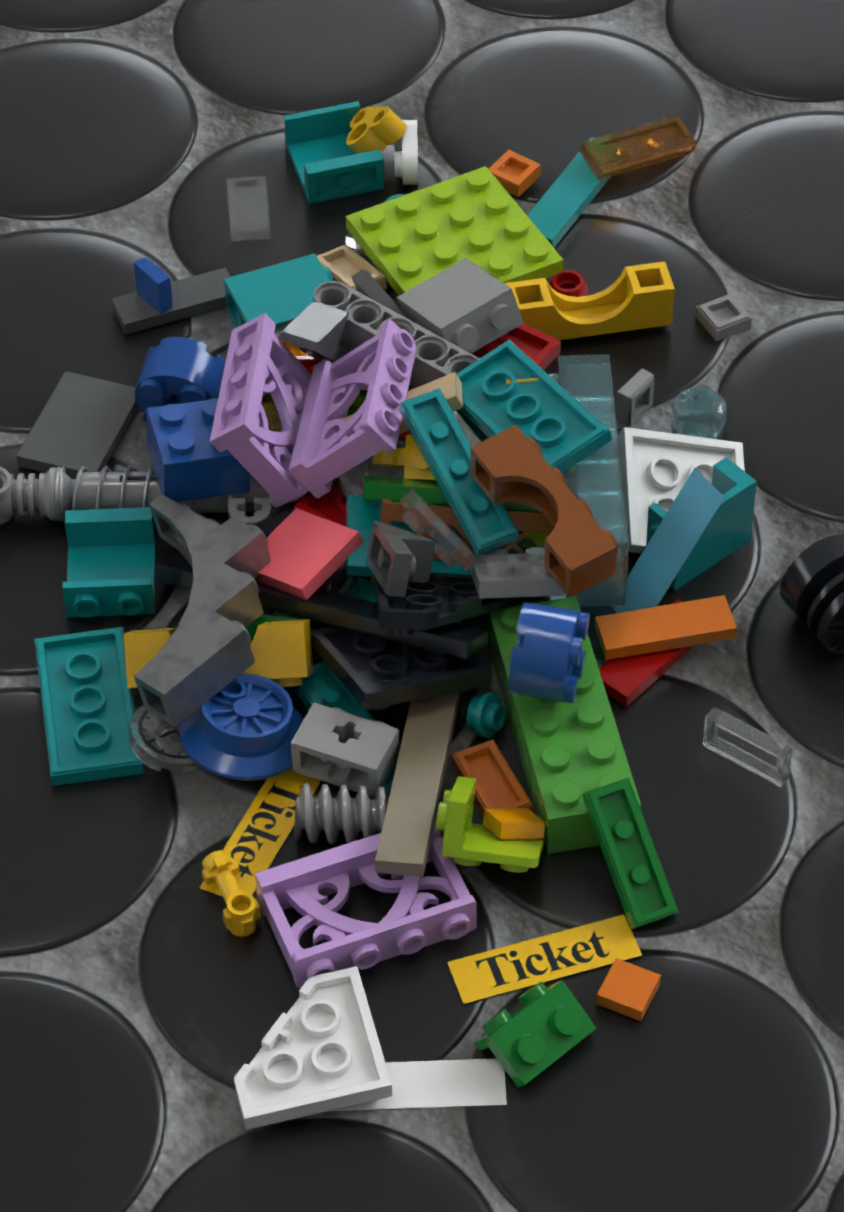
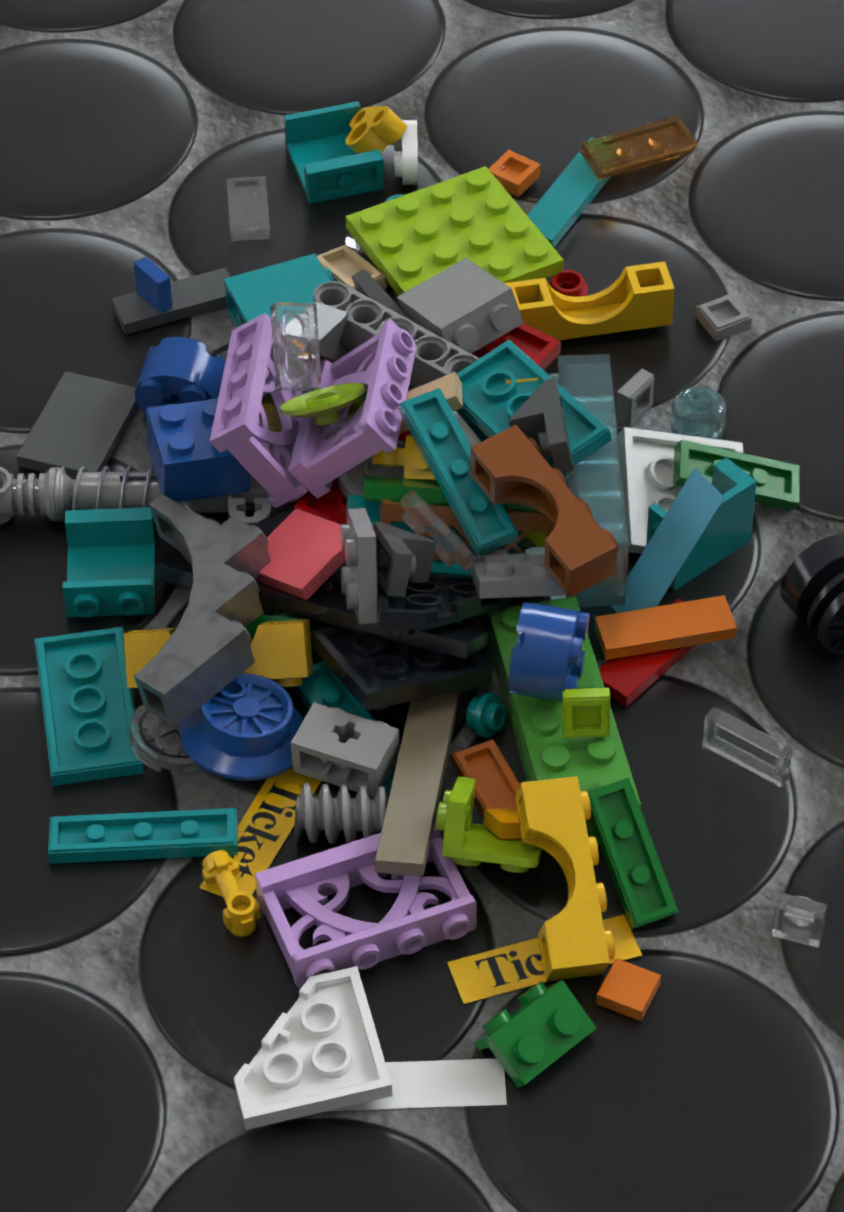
none -> teal tile [48,808,238,864]
none -> clear plate [270,303,322,391]
none -> lime dish [280,383,365,425]
none -> light grey plate [340,508,378,624]
none -> dark grey slope [509,378,574,474]
none -> yellow arch [515,776,615,982]
none -> lime tile [562,688,610,738]
none -> green plate [673,439,800,510]
none -> clear plate [772,893,827,948]

